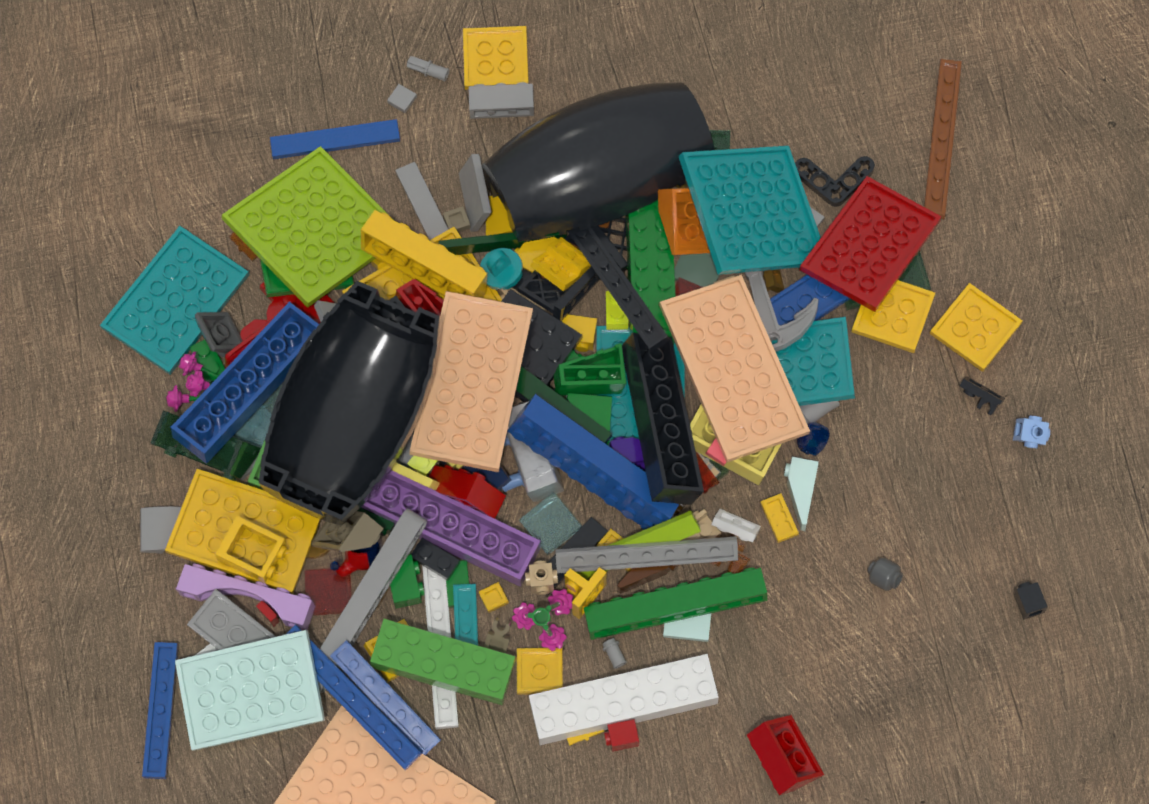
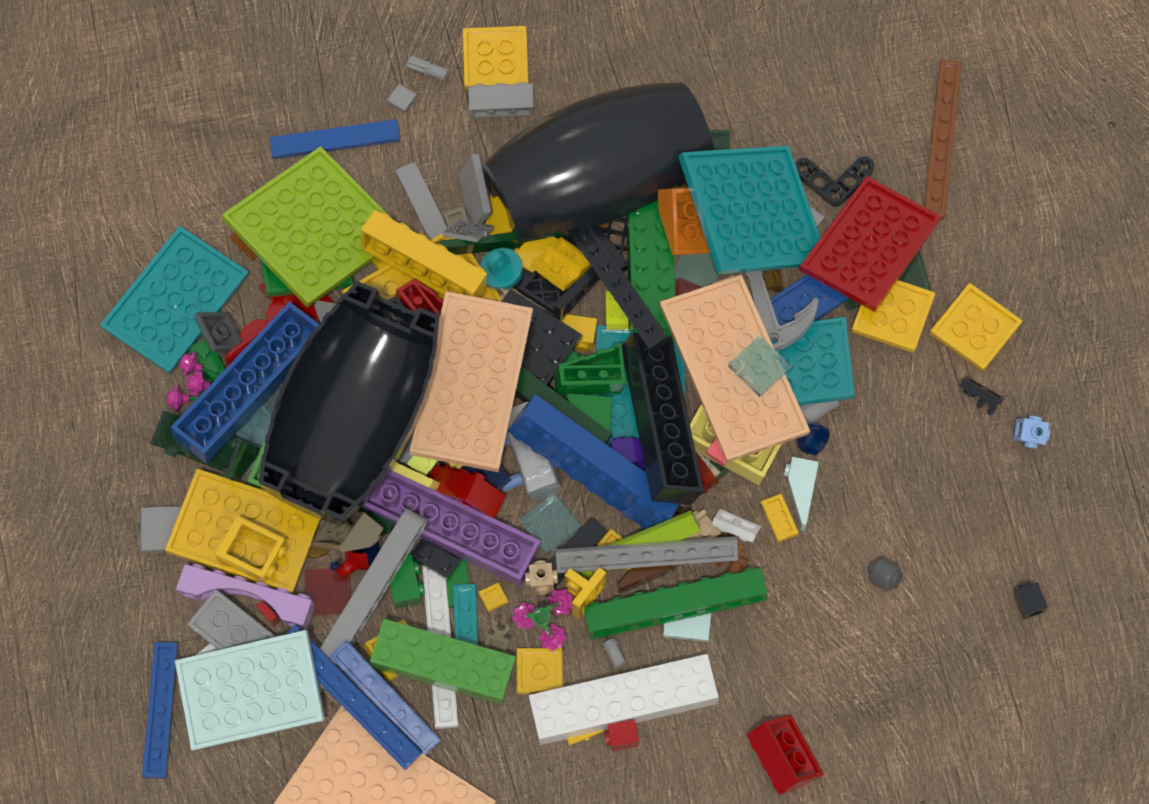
none -> light grey piece [443,219,493,242]
none -> clear light blue tile [728,336,792,397]

